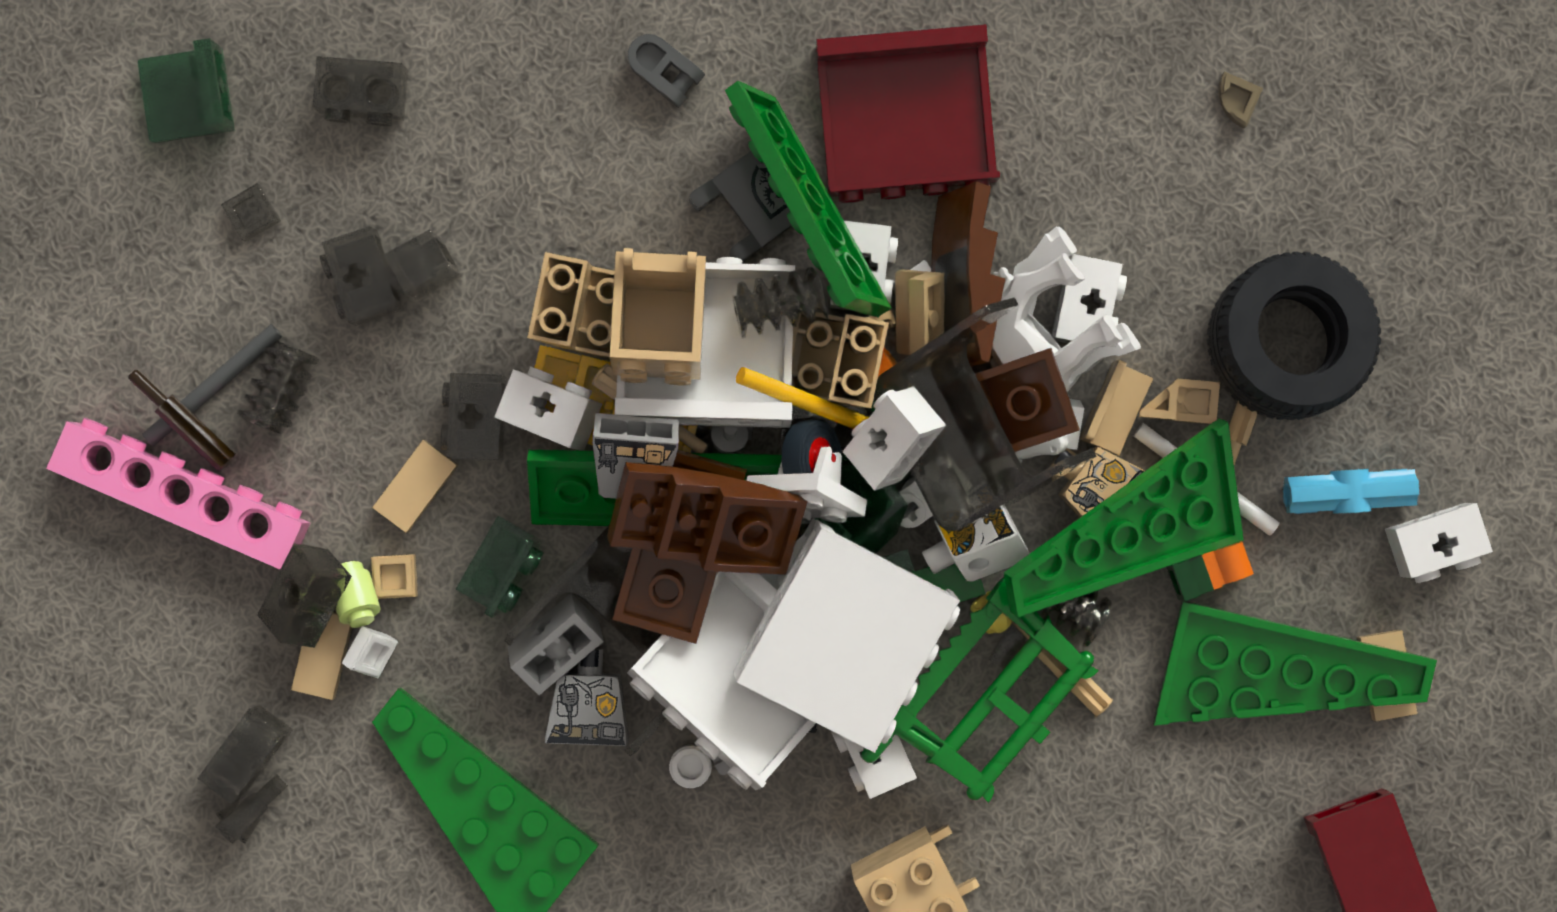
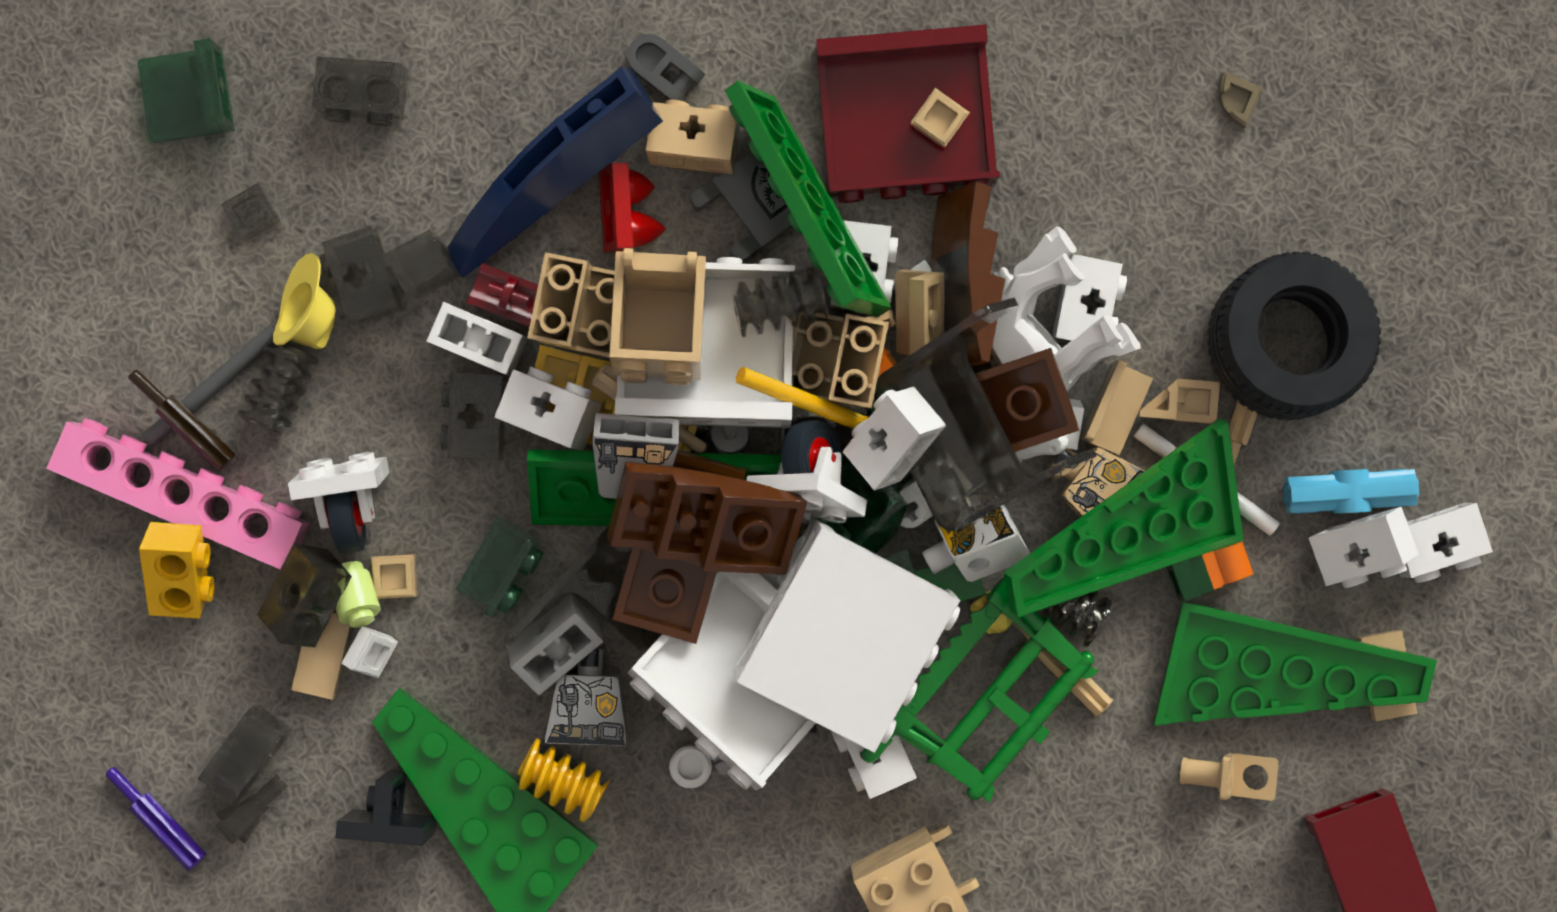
tan tile [372,440,459,533] -> none
none -> dark purple axle [106,767,207,871]
none -> yellow brick [139,522,215,619]
none -> light yellow piece [273,253,336,349]
none -> white plate [288,452,389,554]
none -> black bracket [335,770,436,846]
none -> white brick [427,302,528,376]
none -> dark blue wedge [447,67,663,278]
none -> dark red hips [467,263,538,327]
none -> yellow piece [516,738,611,823]
none -> red tile [599,163,665,253]
none -> tan brick [646,100,740,175]
none -> tan tile [910,88,970,149]
none -> tan bracket [1180,753,1279,801]
none -> white brick [1309,507,1419,588]

